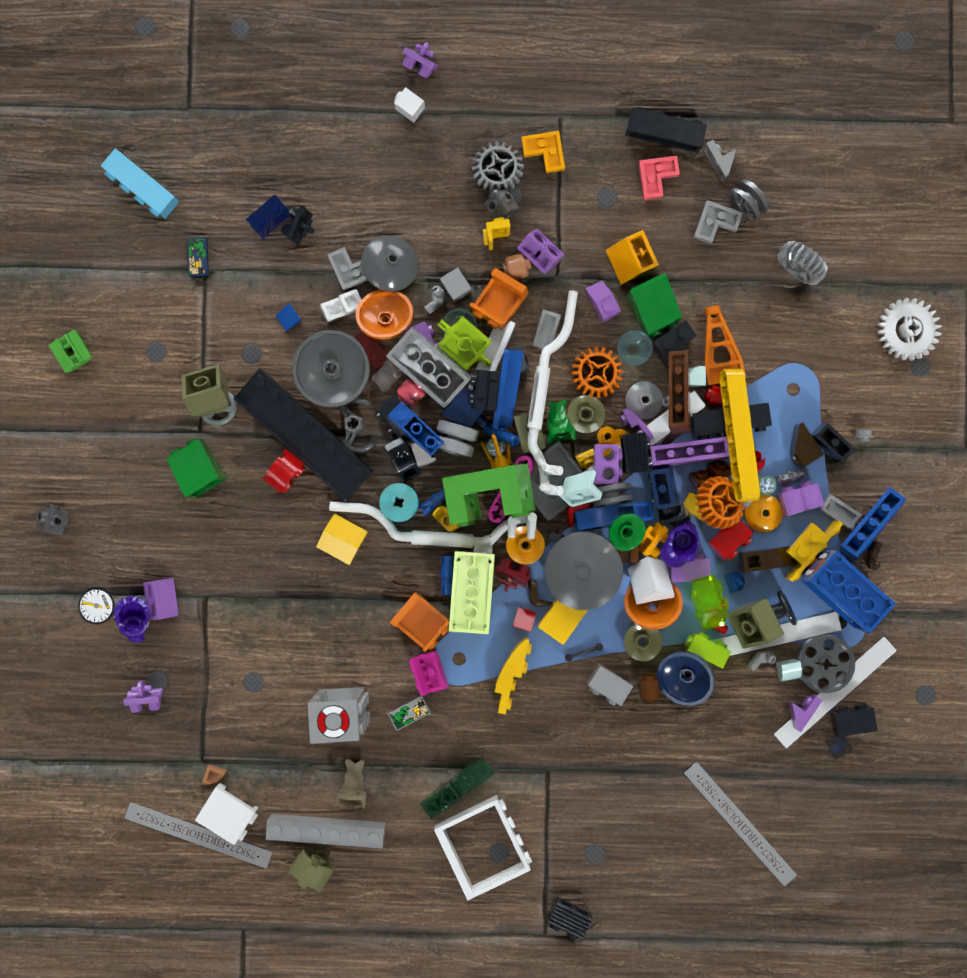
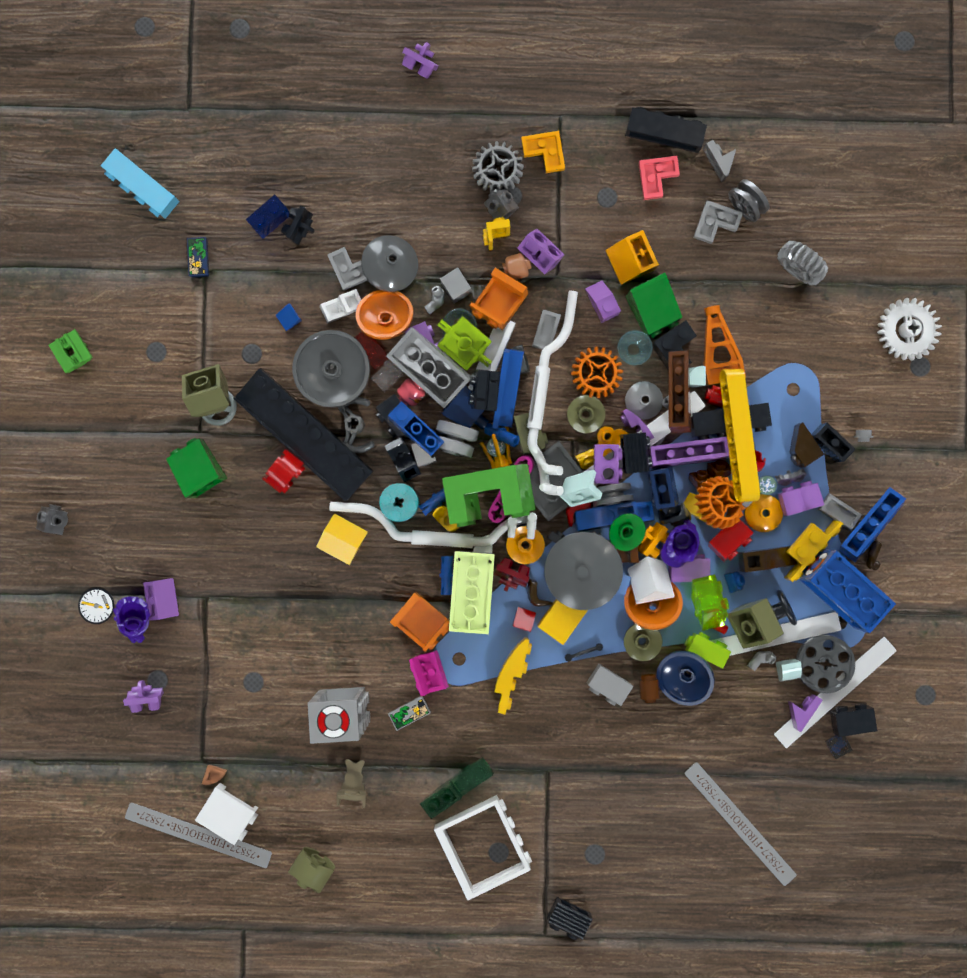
light grey brick [266,814,386,848] -> none
white brick [394,87,425,123] -> none
green hair [546,399,576,445] -> none

